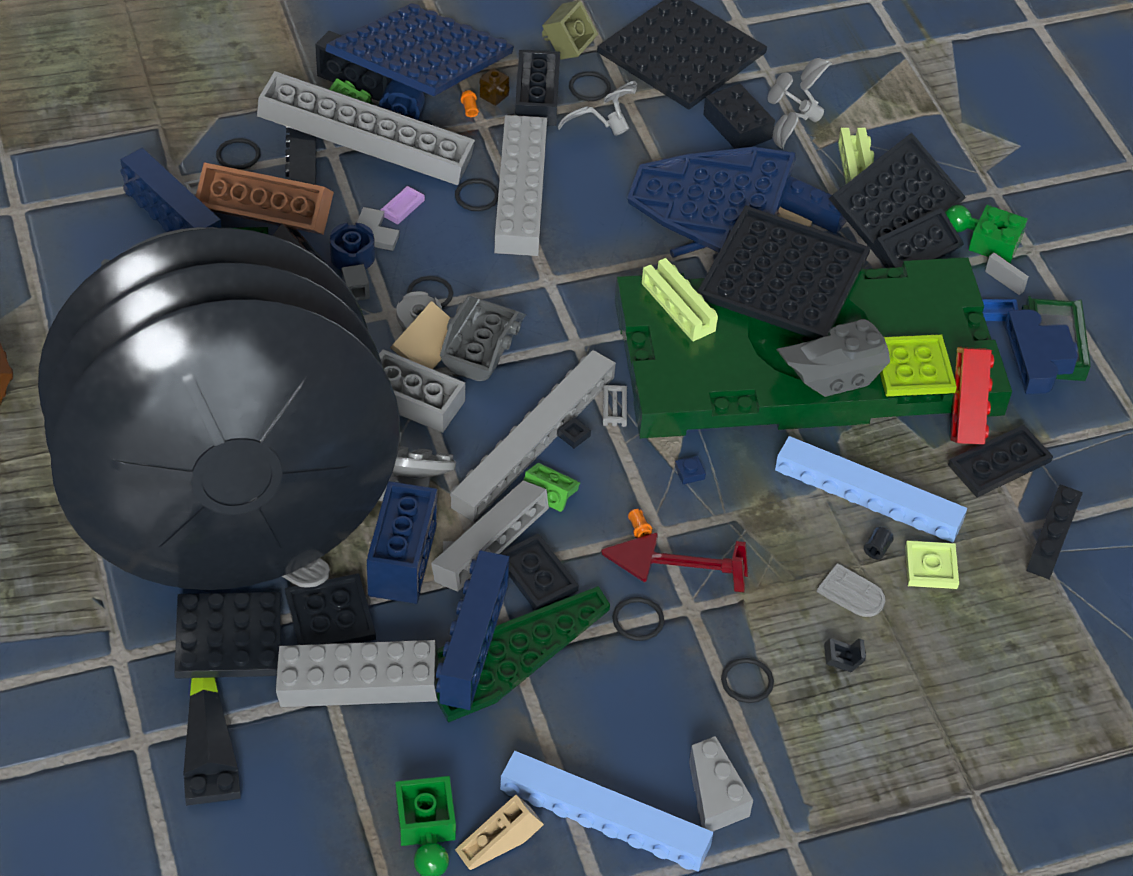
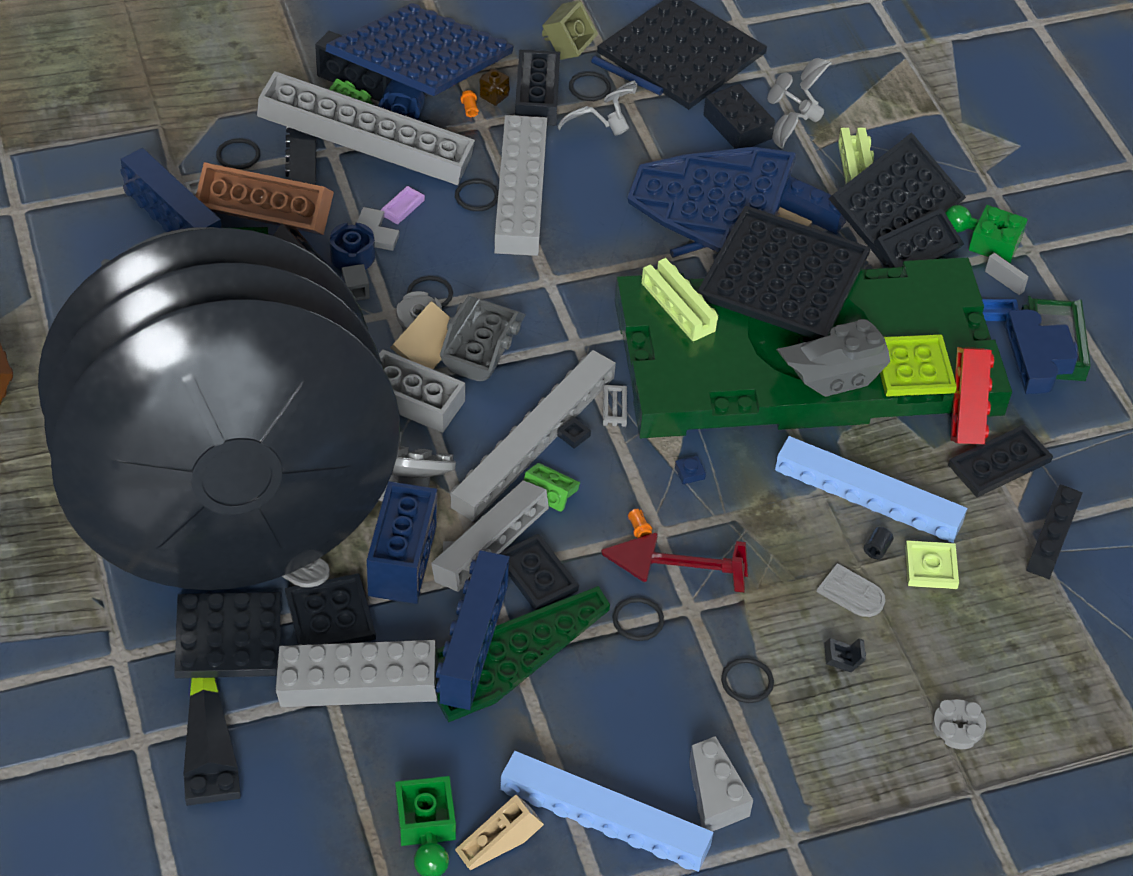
none -> dark blue bar [591,56,663,96]
none -> light grey plate [932,699,986,749]

